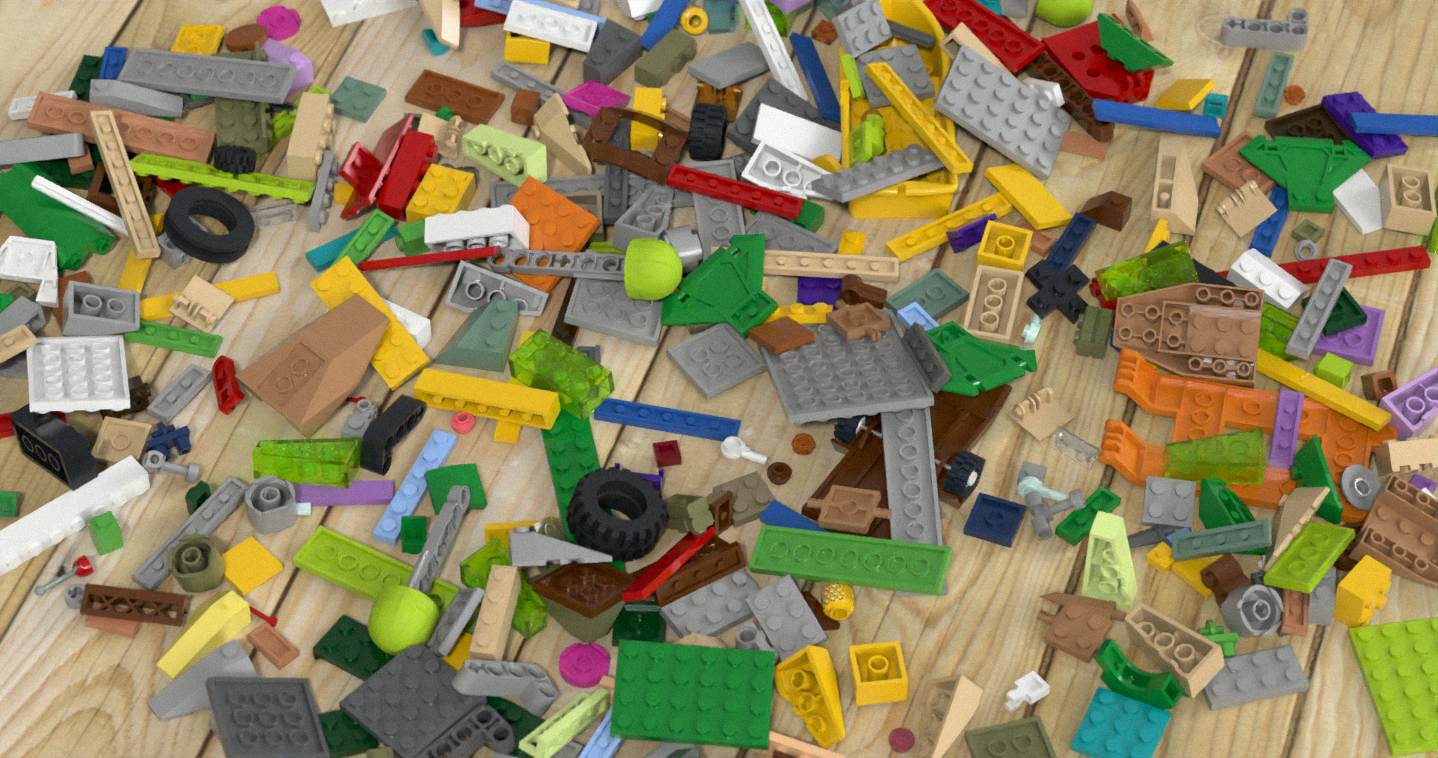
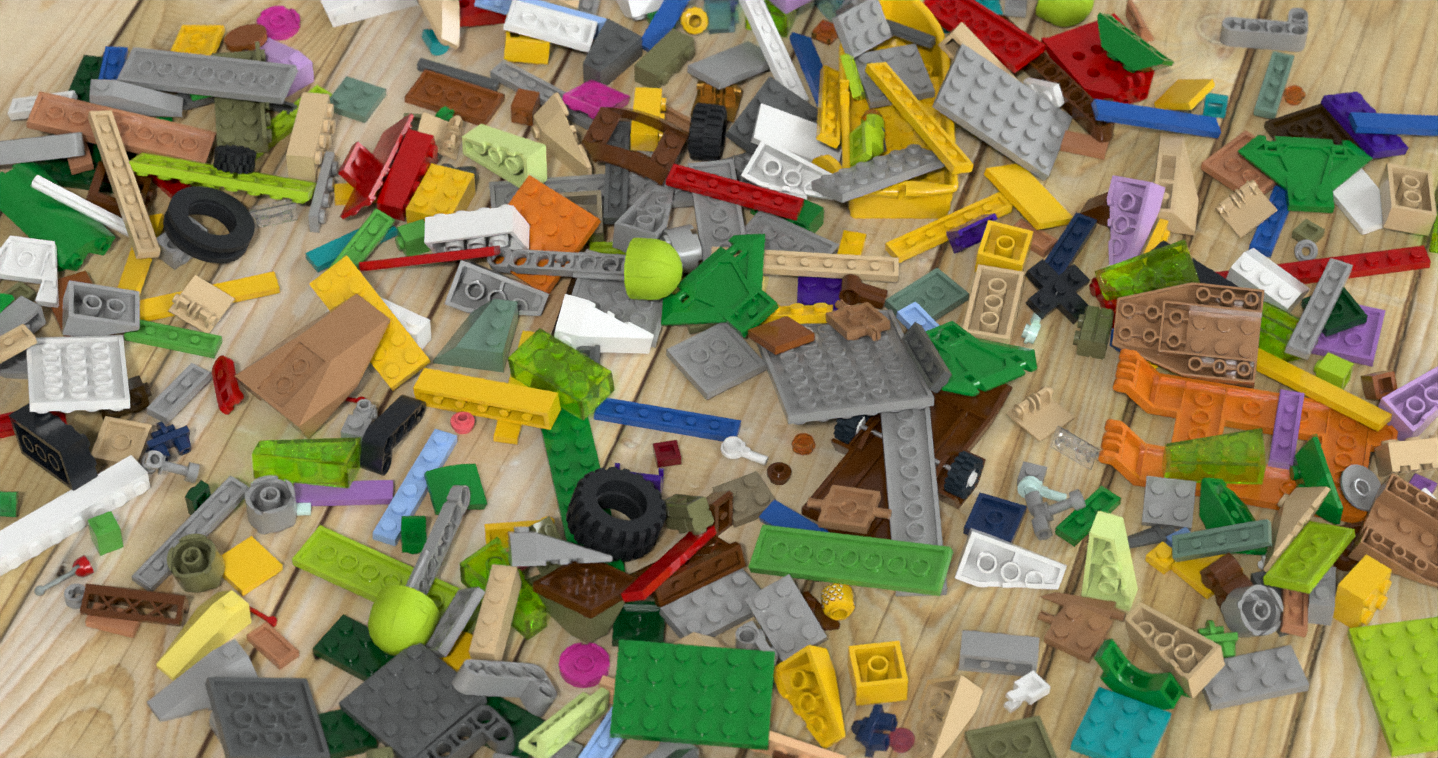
none -> dark grey axle [417,58,499,92]
none -> white wedge [552,294,654,354]
none -> yellow tile [816,65,841,149]
none -> dark blue hips [851,704,898,758]
none -> white wedge [955,528,1067,589]
none -> light grey brick [959,630,1039,676]
none -> lavender wedge [1107,175,1165,273]

